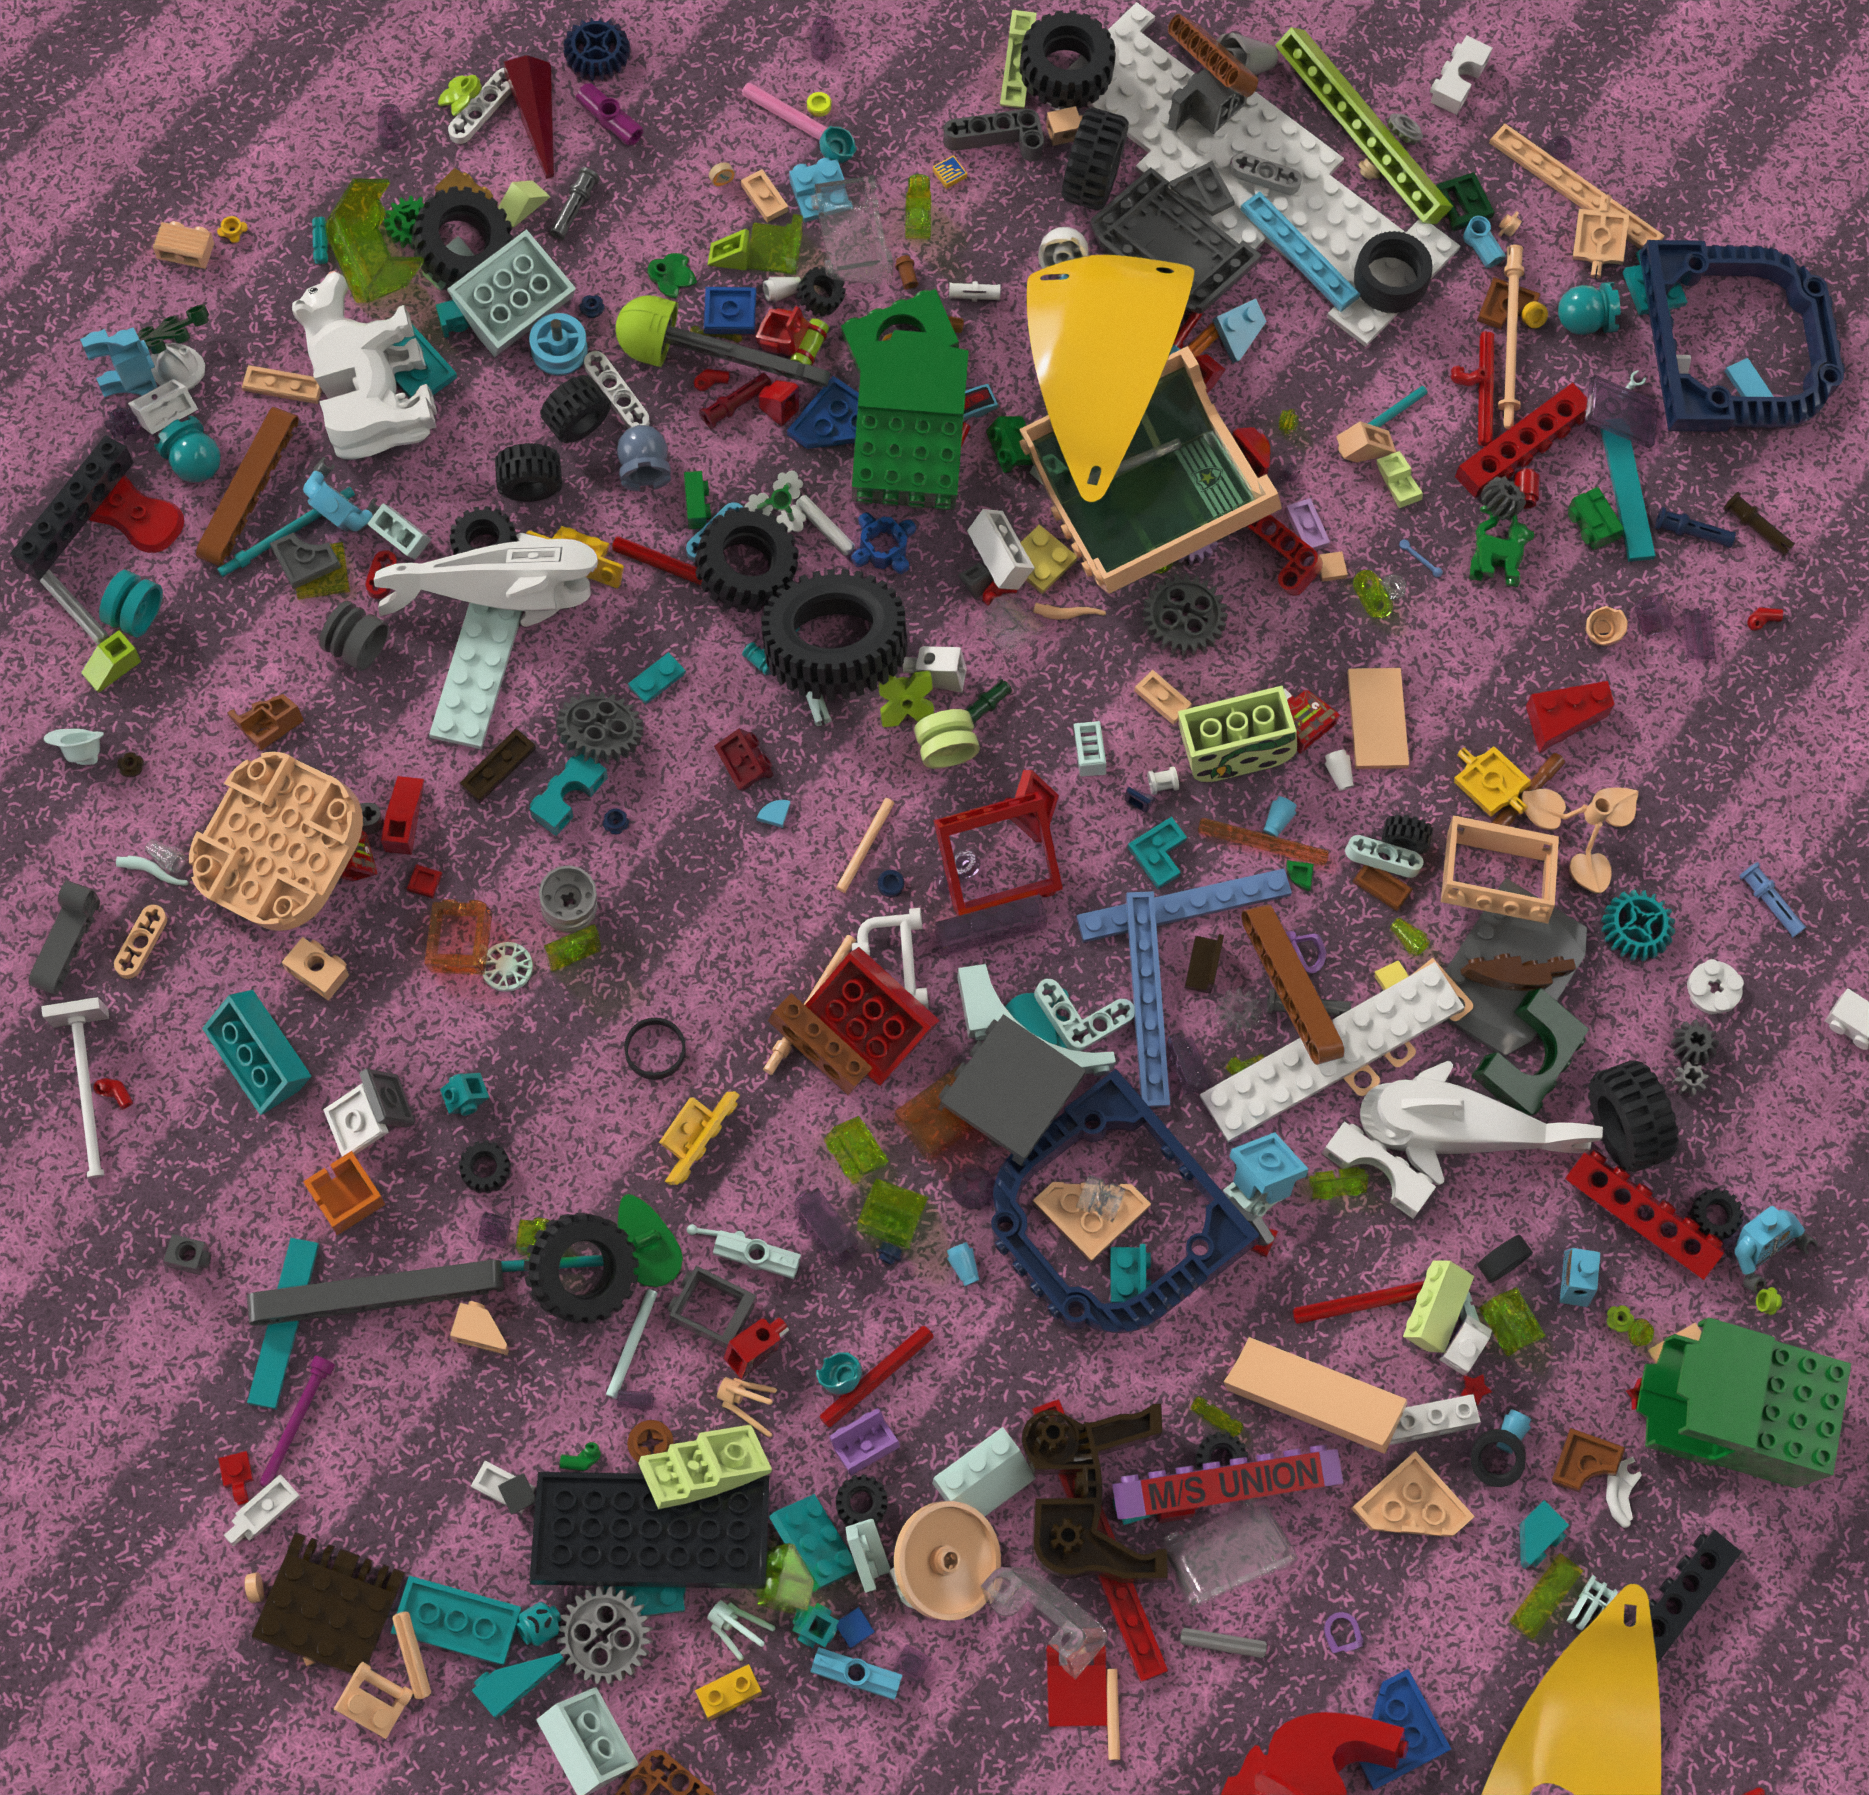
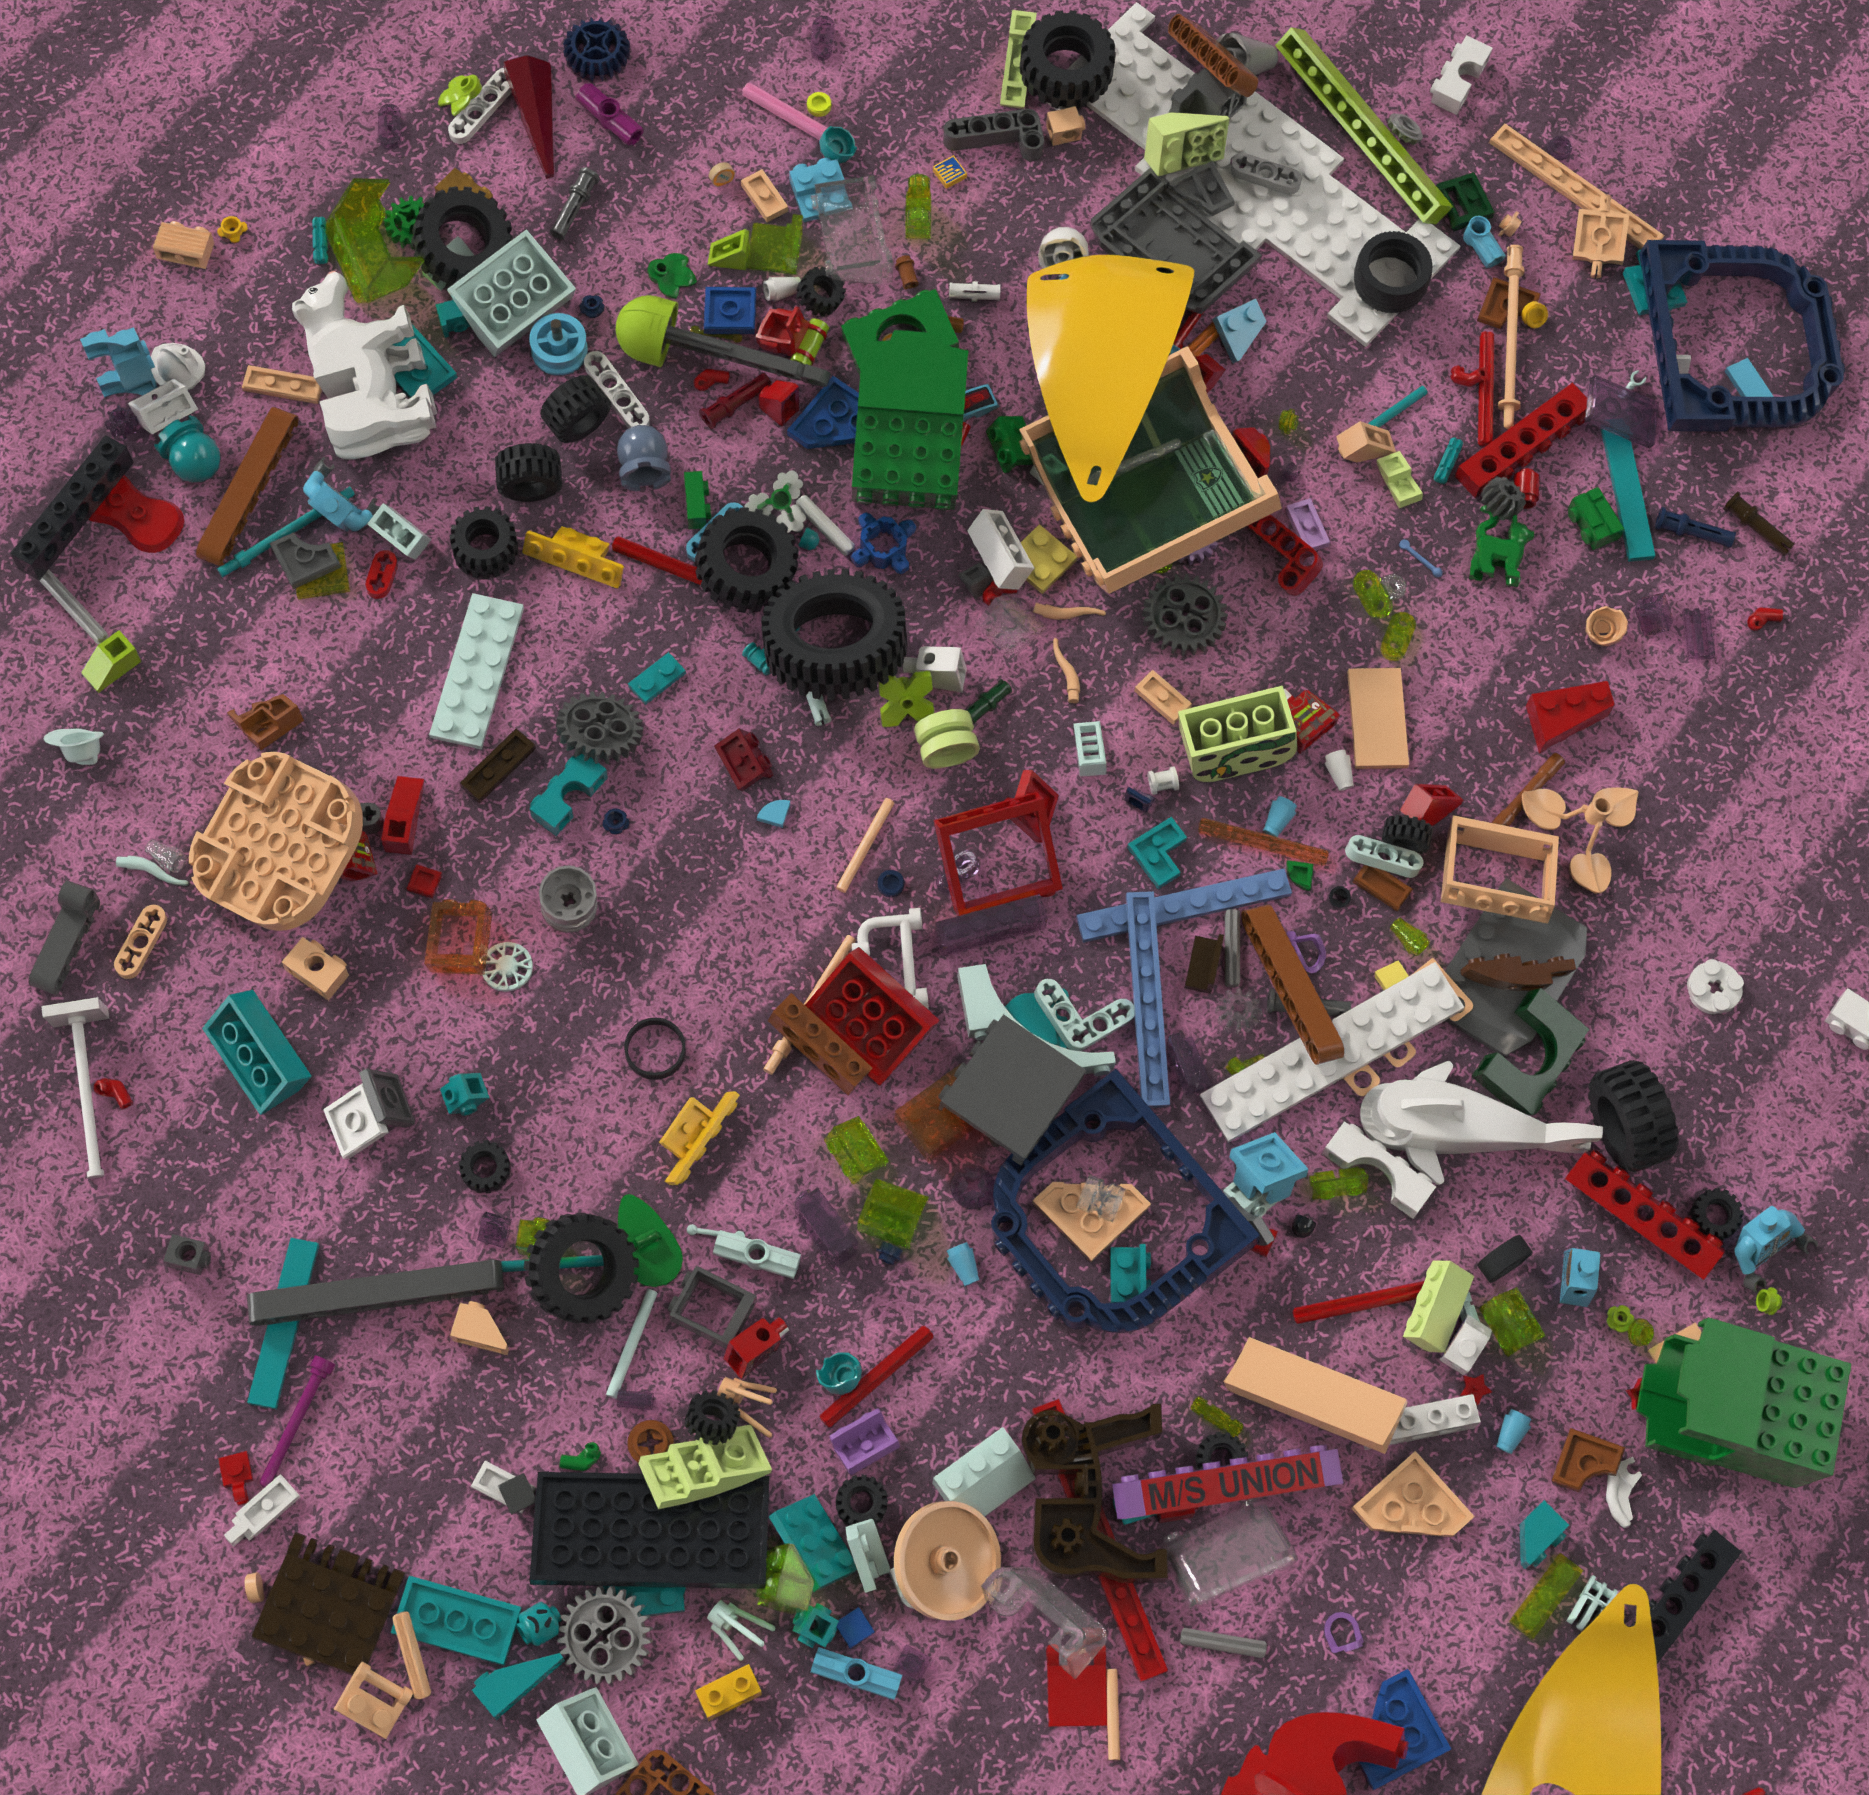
teal wheel [99,569,163,638] -> none
dark brown plate [117,752,144,777] -> none
dark green plant [137,304,209,354] -> none
orange piece [303,1151,385,1235] -> none
dark grey wheel [319,601,389,671] -> none
white animal [374,533,598,627] -> none
yellowish green slope [498,181,550,228] -> none
clear neon green tile [544,924,602,972] -> none
black tyre [1061,107,1129,211] -> none
medium azure tile [1240,192,1360,312] -> none
light nougat tile [1319,551,1348,582] -> none
tan plate [1358,157,1381,180] -> none
yellow plate [1454,746,1531,817] -> none
black tyre [1471,1429,1526,1488] -> none
teal tile [1558,282,1621,335] -> none
teal gear [1602,889,1675,962] -> none
dark grey gear [1671,1019,1719,1066] -> none
light grey gear [1672,1062,1708,1098] -> none
medium blue pin [1739,862,1806,938] -> none
none -> black tyre [685,1390,740,1445]
none -> teal hinge [798,527,820,550]
none -> light nougat animal [1053,638,1080,703]
none -> yellowish green slope [1144,112,1230,176]
none -> light grey axle [1225,909,1240,988]
none -> black hinge [1292,1215,1316,1238]
none -> black hinge [1329,886,1351,909]
none -> clear neon green plate [1380,612,1416,661]
none -> red slope [1400,784,1464,826]
none -> teal axle [1434,437,1464,484]

